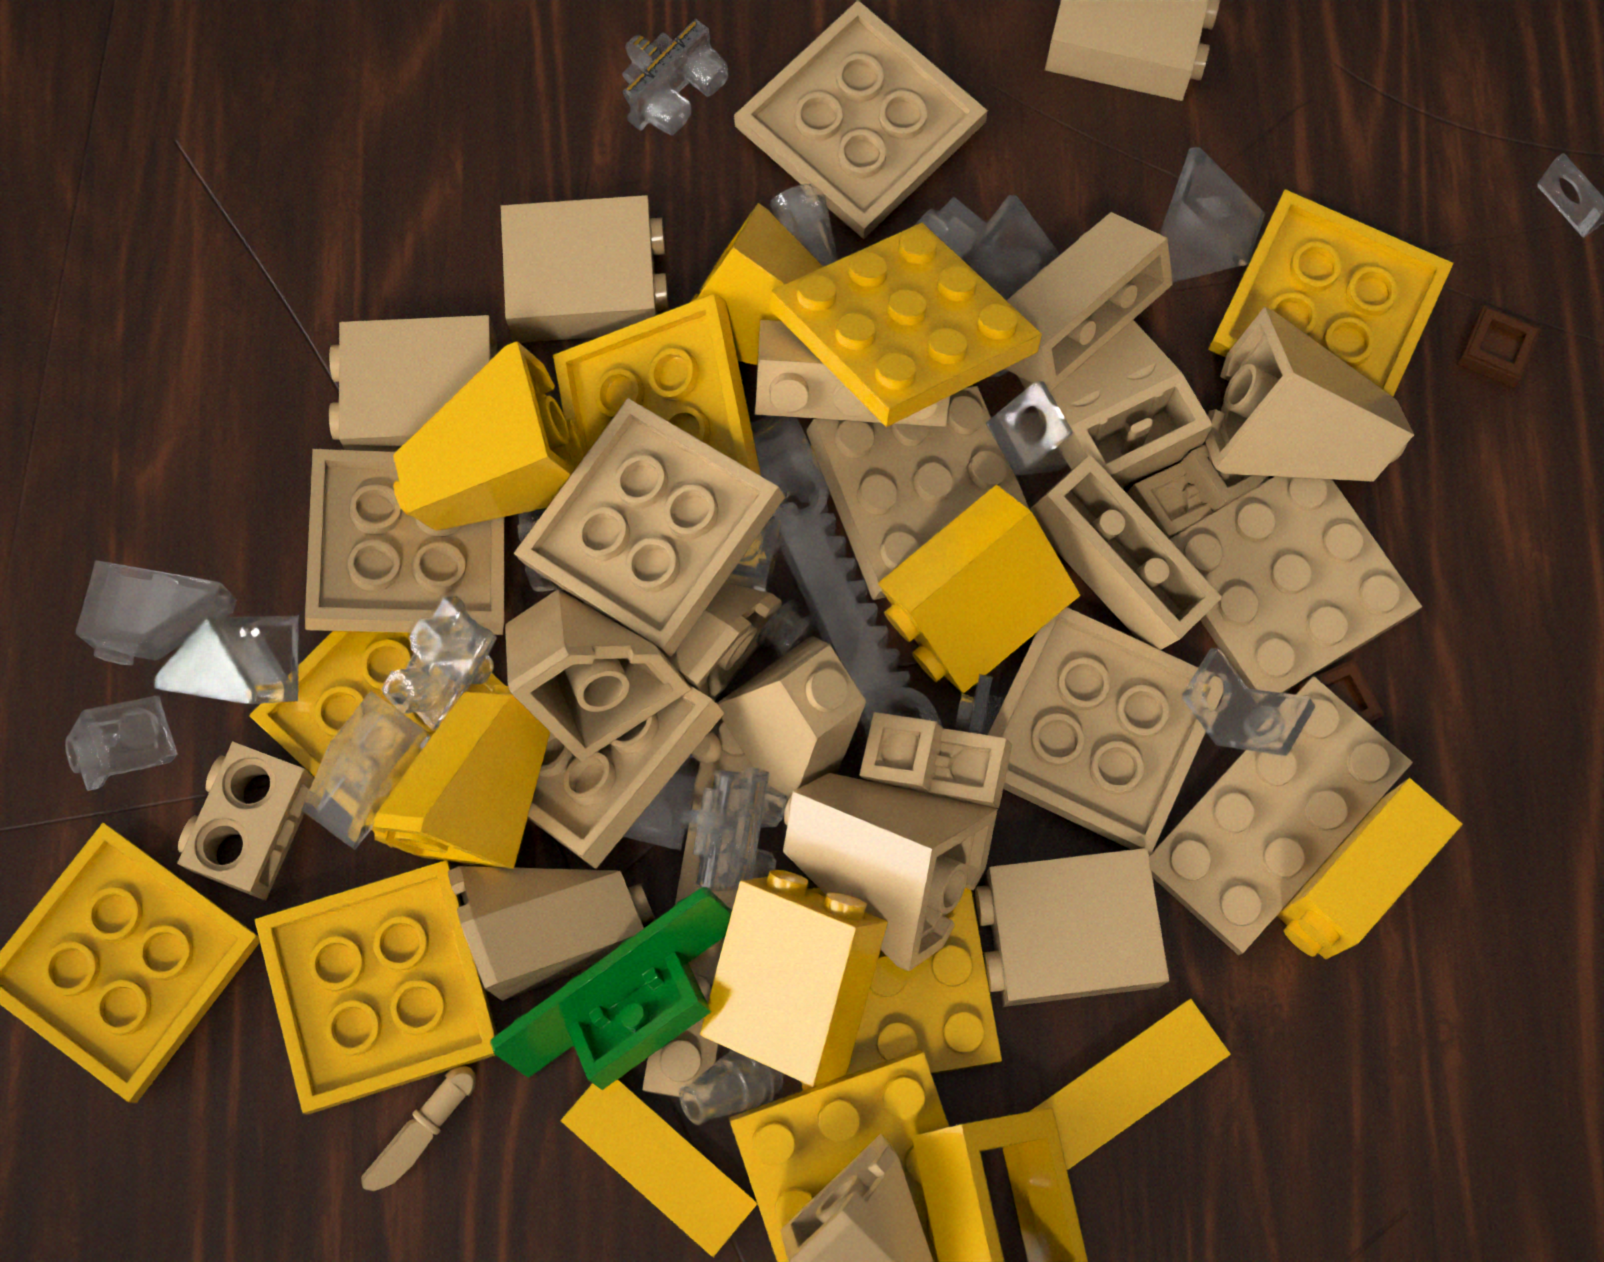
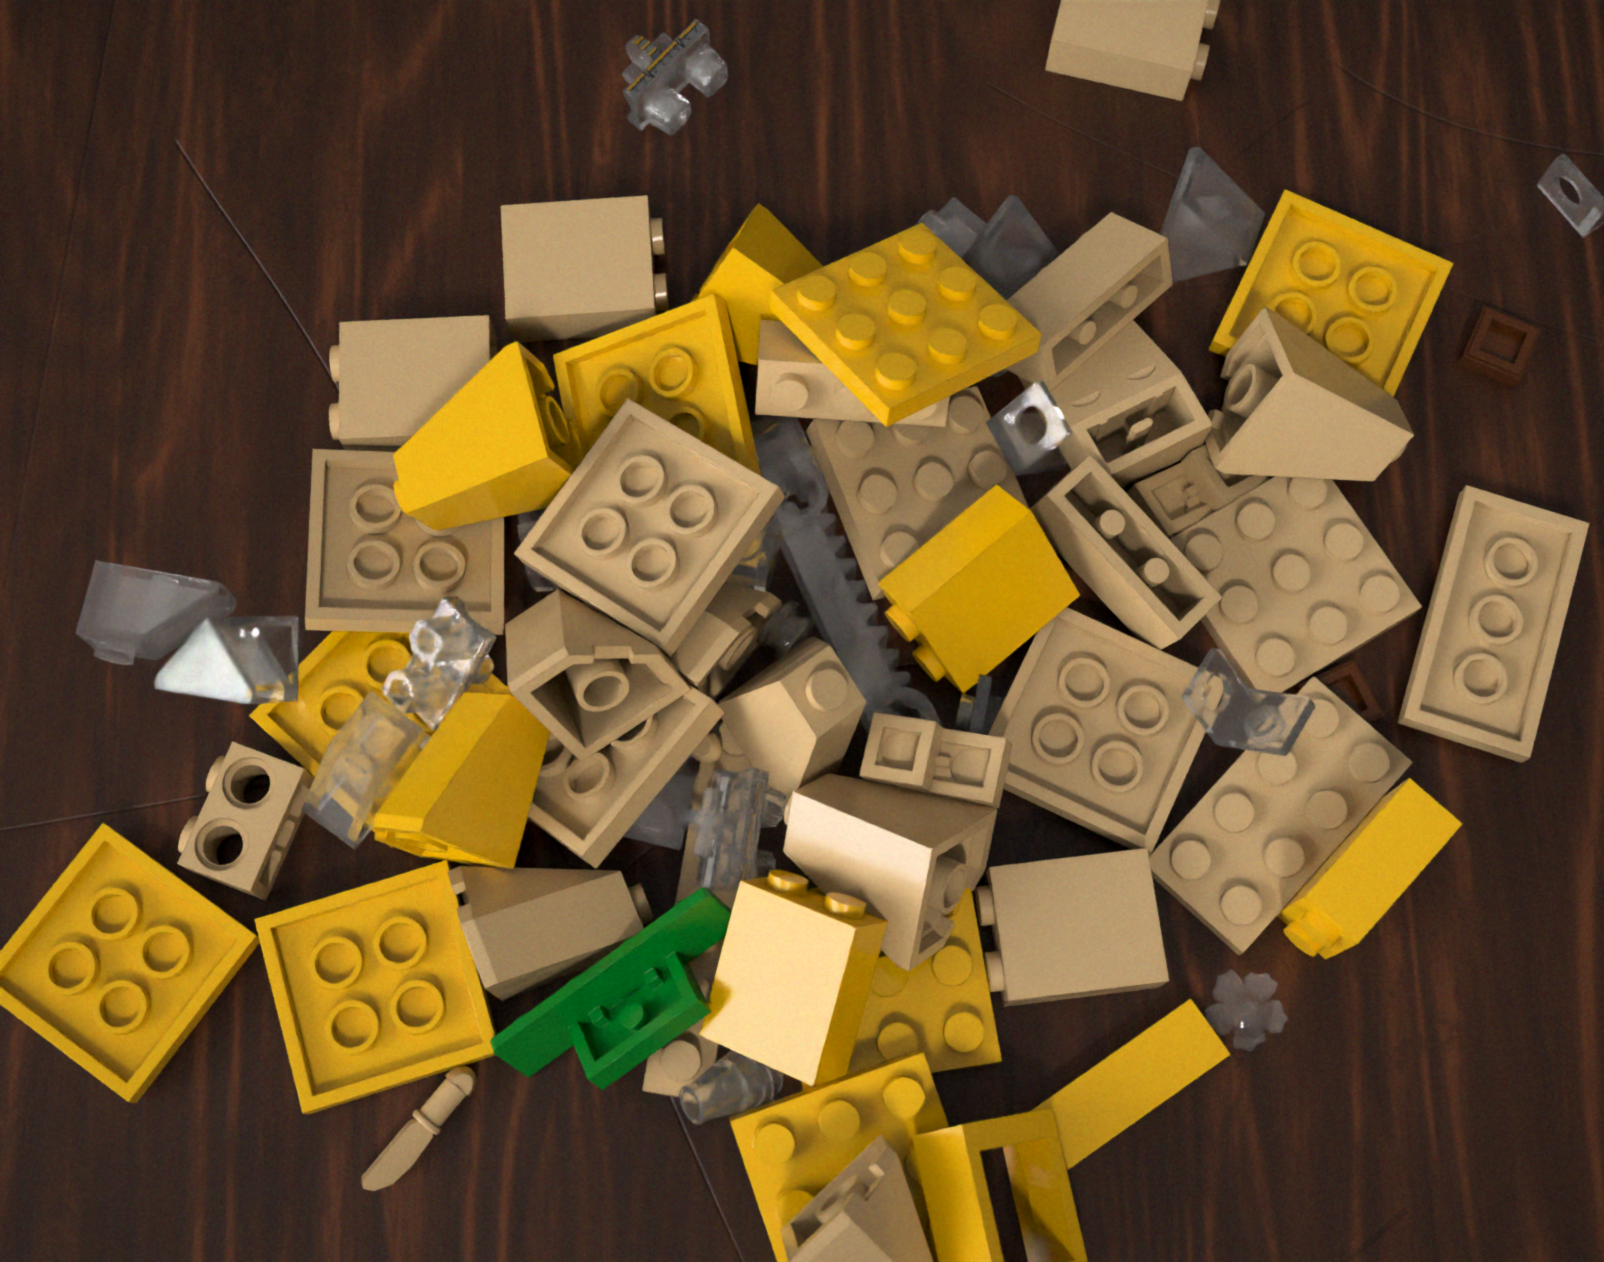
clear bracket [65,695,178,791] -> none
yellow tile [560,1079,758,1257] -> none
tan plate [734,0,988,239] -> none
clear cone [770,183,839,266] -> none
none -> clear plant [1205,970,1288,1052]
none -> tan plate [1397,485,1589,763]

